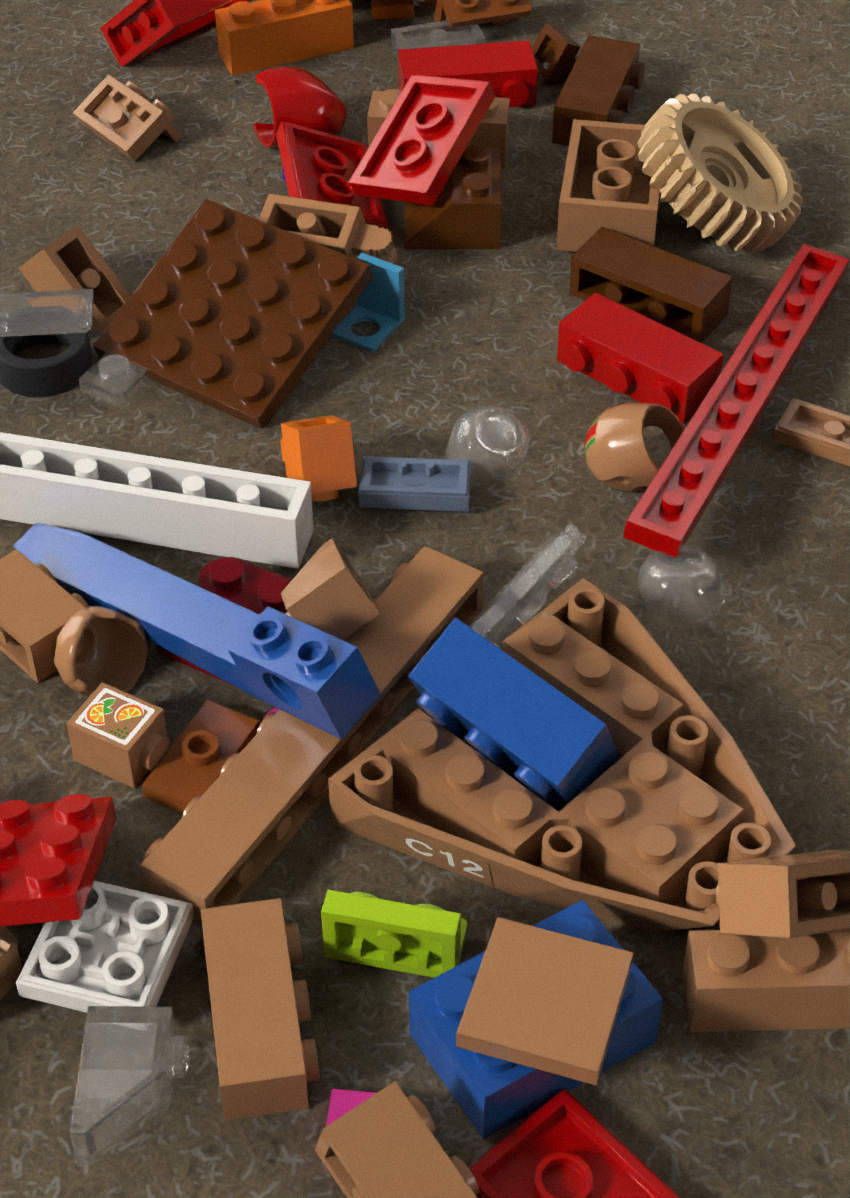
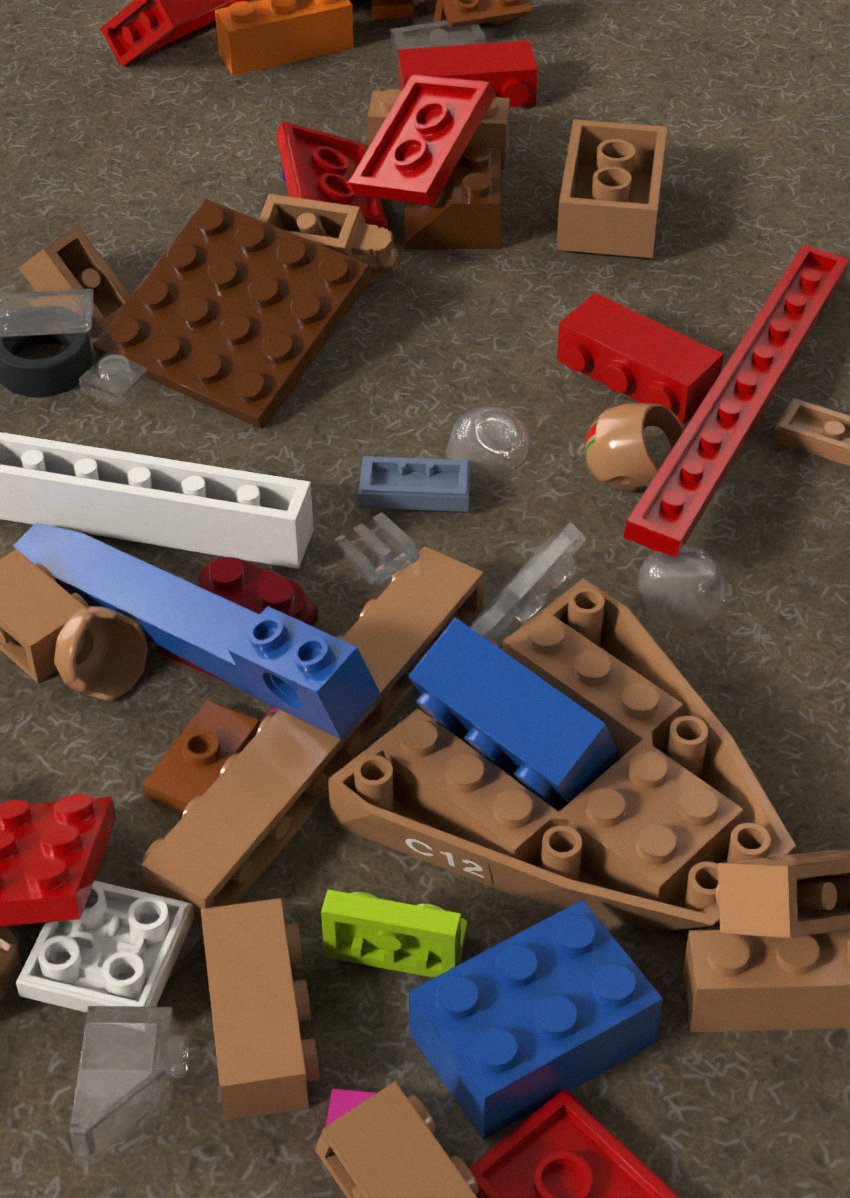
medium nougat brick [66,682,170,788] -> none
medium nougat bracket [73,74,182,162] -> none
red piece [253,66,347,149] -> none
orange brick [280,415,357,501] -> none
medium nougat slope [281,538,380,640] -> none
dark azure bracket [332,253,405,352] -> none
medium nougat tile [456,917,634,1086] -> none
reddish brown tile [532,22,580,85] -> none
reddish brown brick [552,35,645,146] -> none
reddish brown brick [569,226,733,343] -> none
tan gear [637,94,803,253] -> none
none -> clear tile [334,512,421,586]

